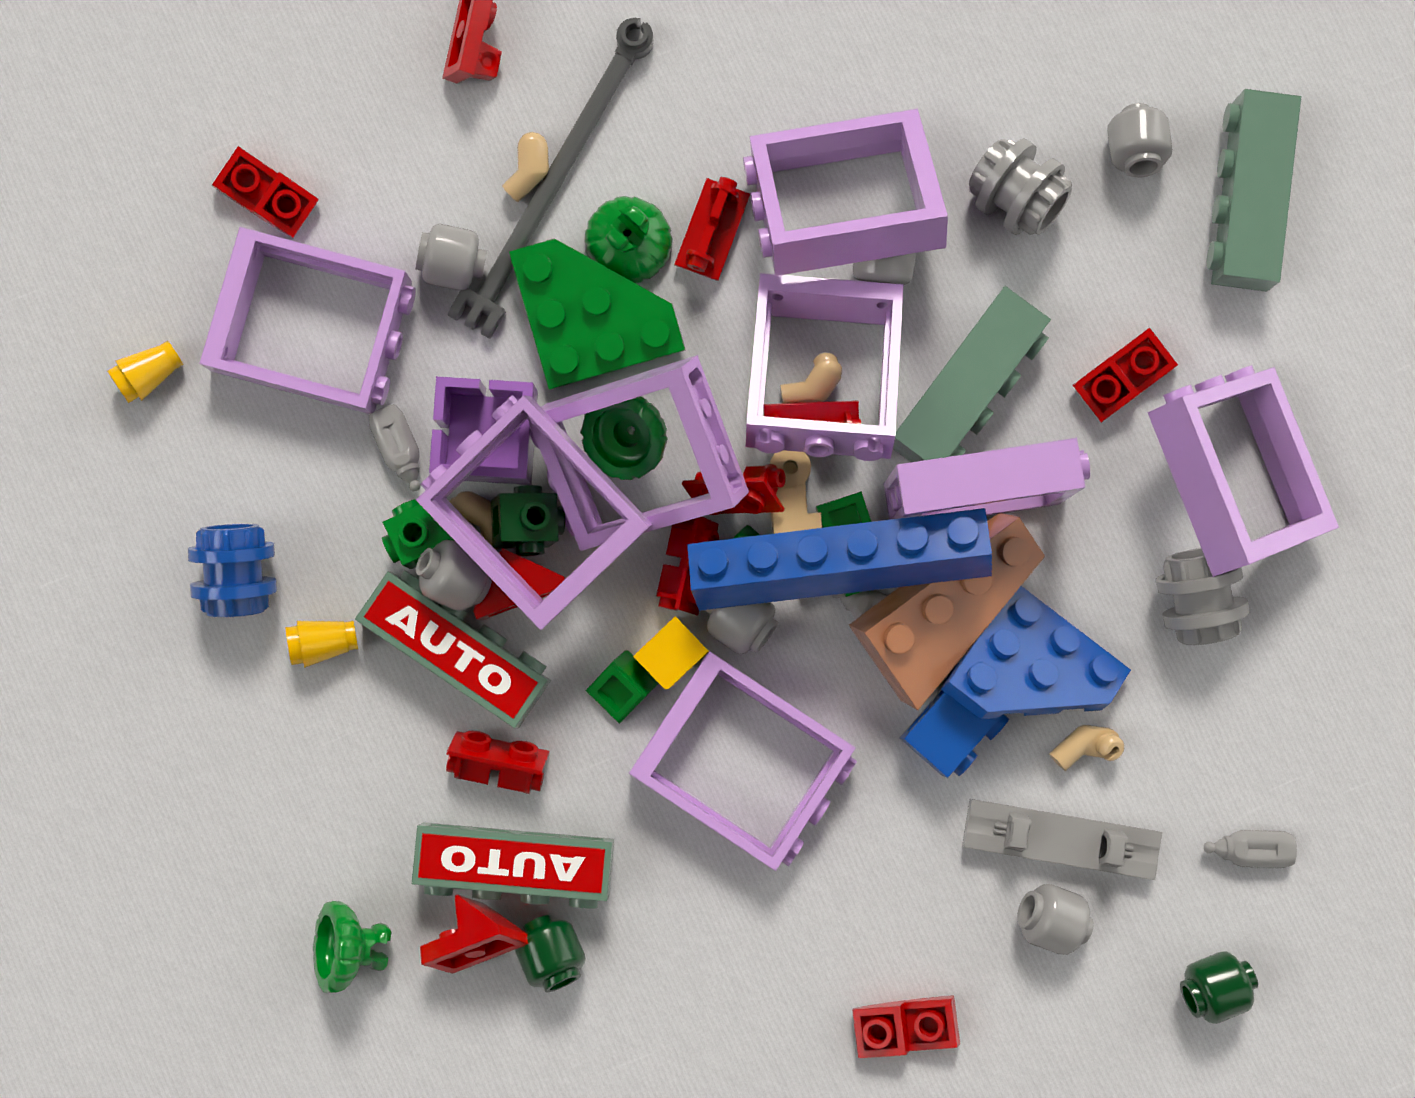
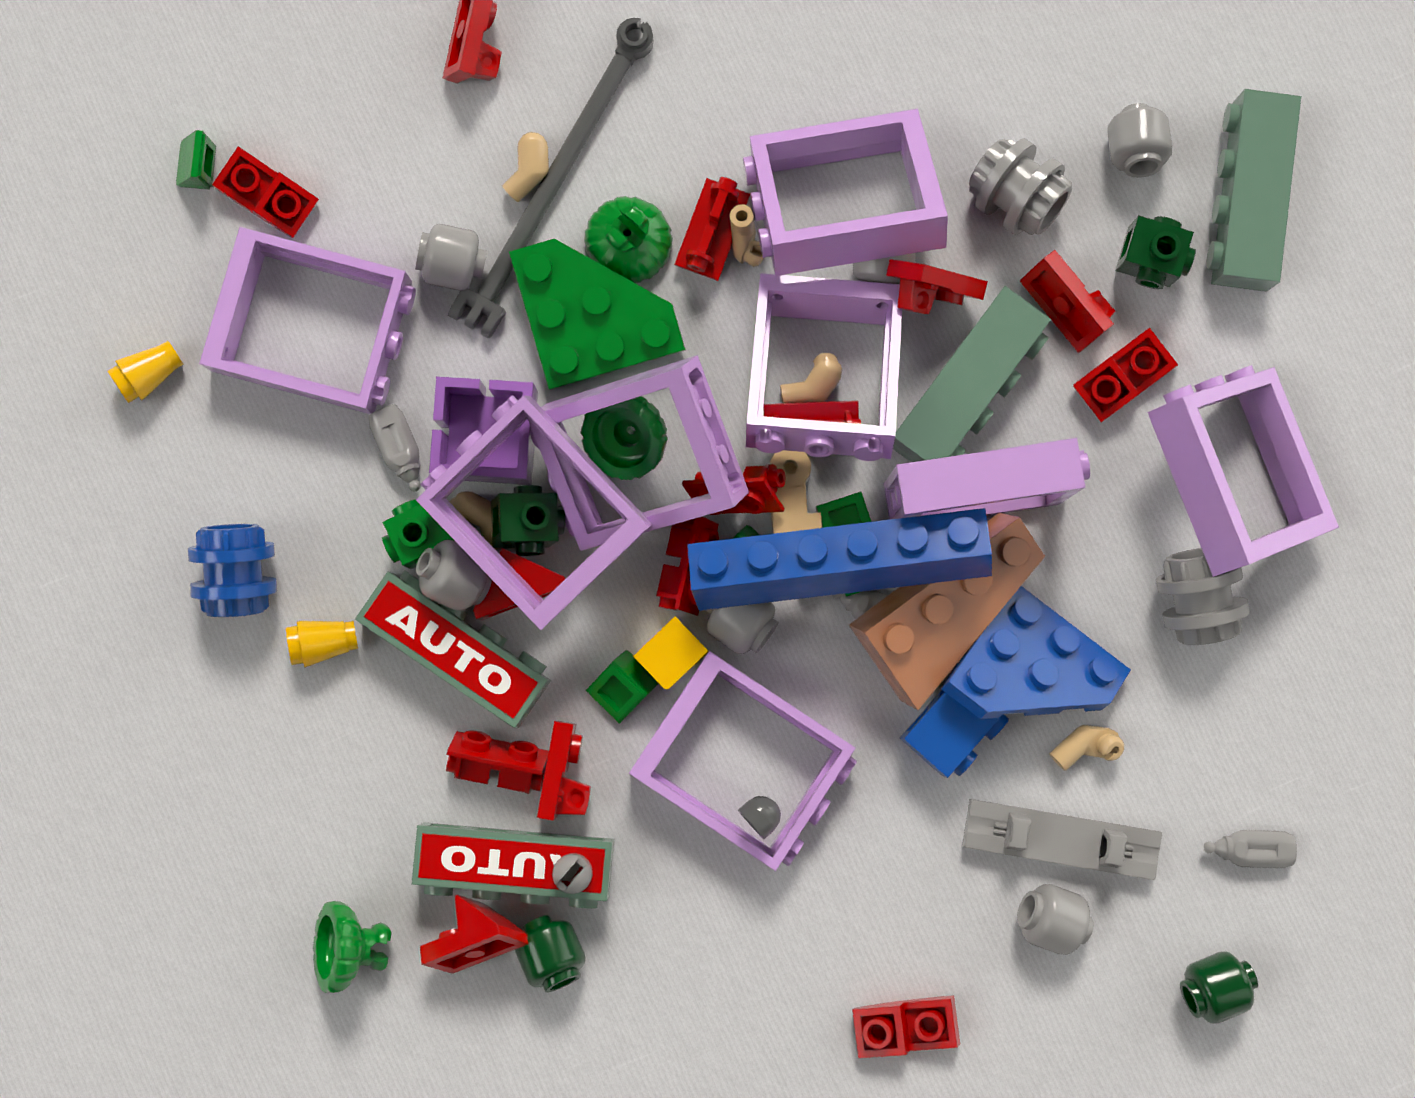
none -> green slope [176,130,216,190]
none -> red hinge [537,721,591,821]
none -> light grey hinge [552,853,593,894]
none -> tan arm [729,204,764,267]
none -> dark grey hinge [738,796,781,839]
none -> red hinge [886,259,988,314]
none -> red hinge [1019,250,1116,353]
none -> dark green brick [1115,215,1196,289]

